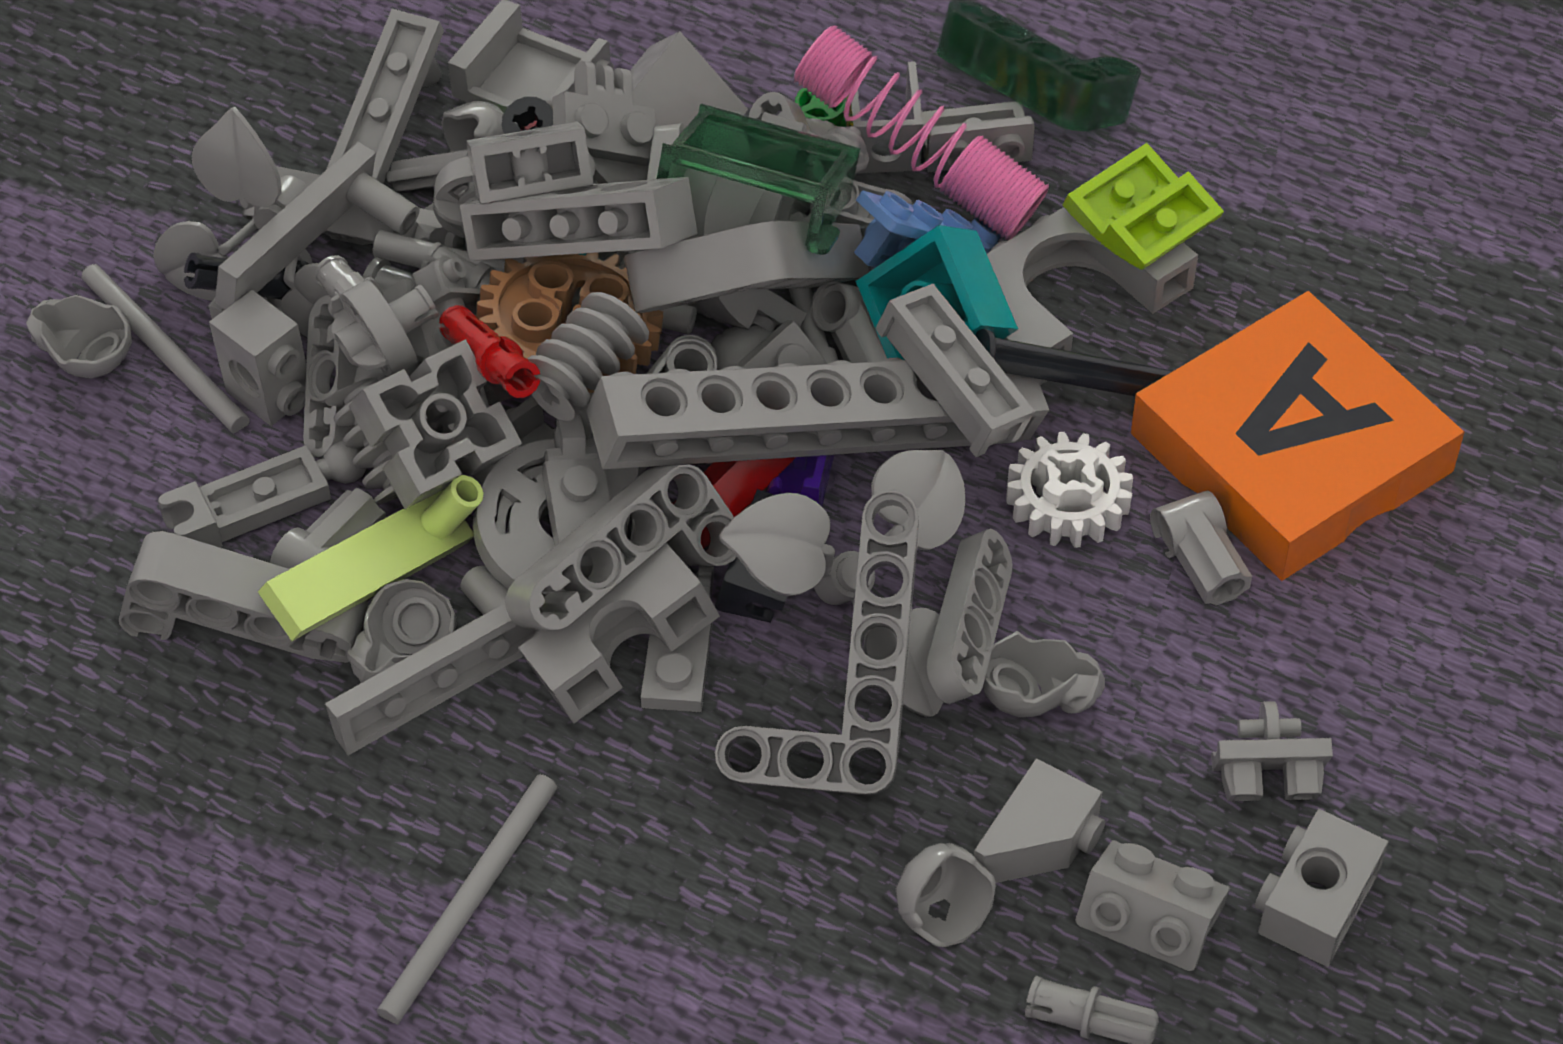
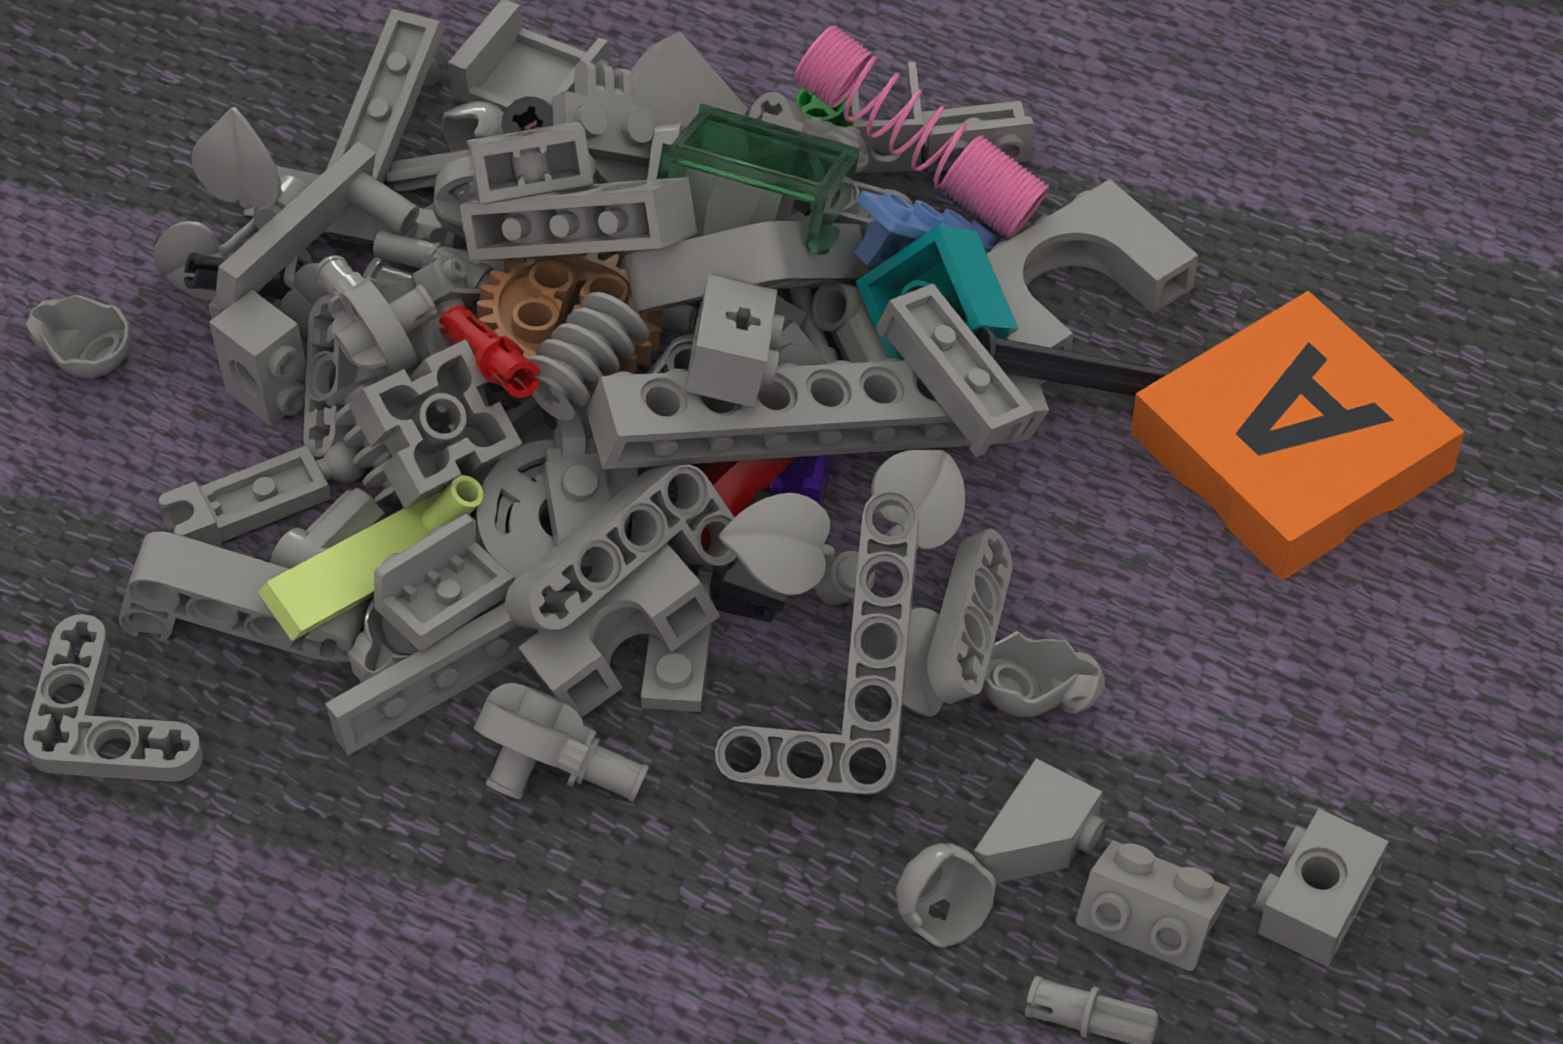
light grey axle [82,264,250,434] -> none
light grey axle [377,774,557,1025] -> none
clear green beam [936,0,1141,131] -> none
white gear [1006,432,1133,548] -> none
lime slope [1062,143,1224,270] -> none
light grey piece [1150,490,1252,605] -> none
light grey hips [1211,701,1333,801] -> none
none -> light grey beam [24,614,203,782]
none -> light grey bracket [374,513,515,652]
none -> light grey pin [474,683,649,802]
none -> light grey brick [684,274,784,408]

